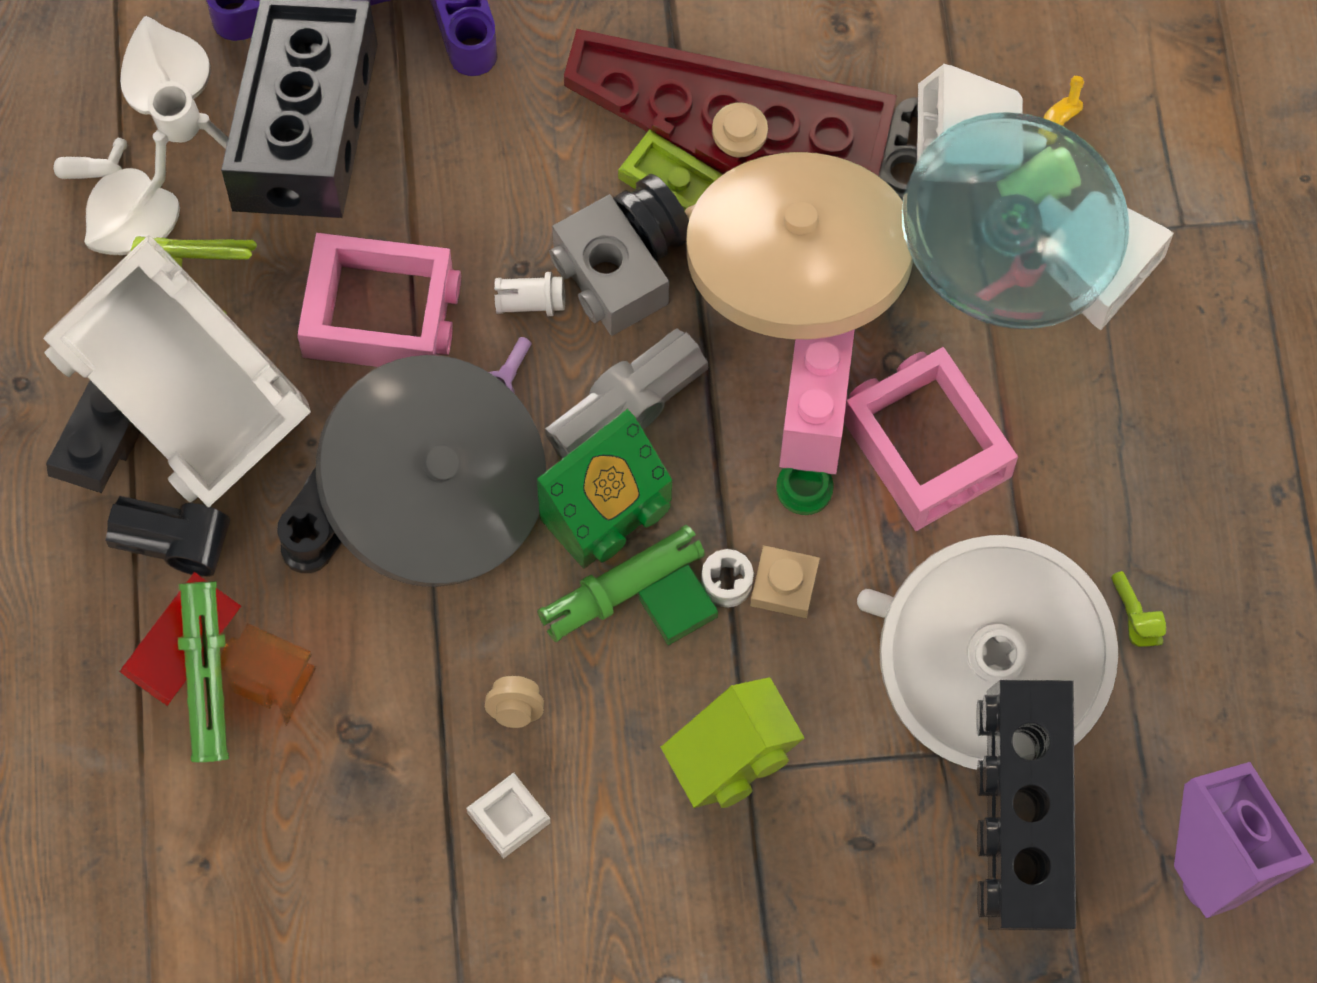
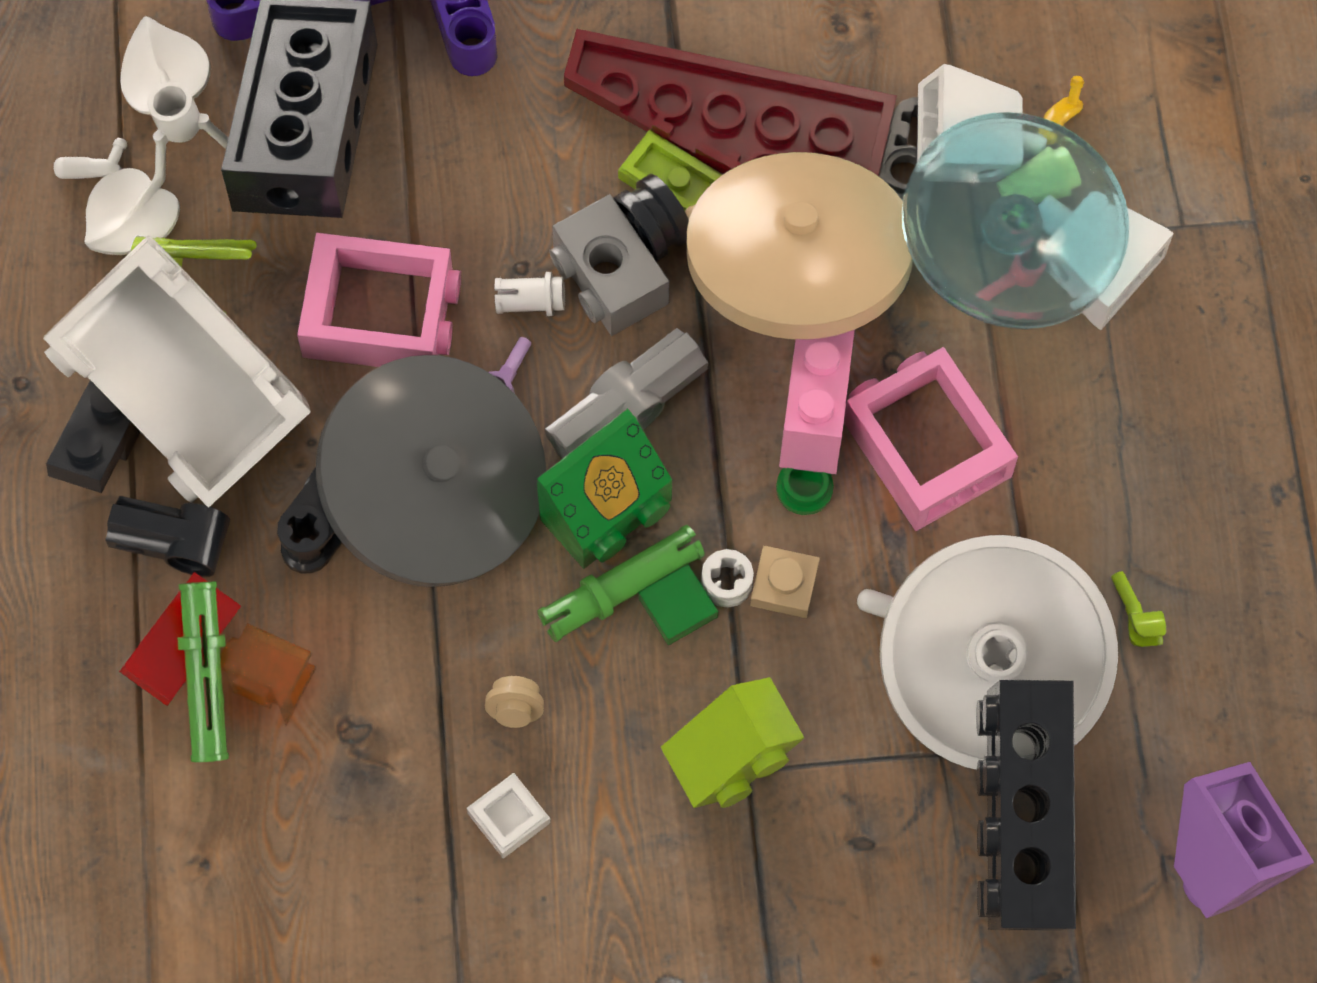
tan plate [712,103,768,157] -> none

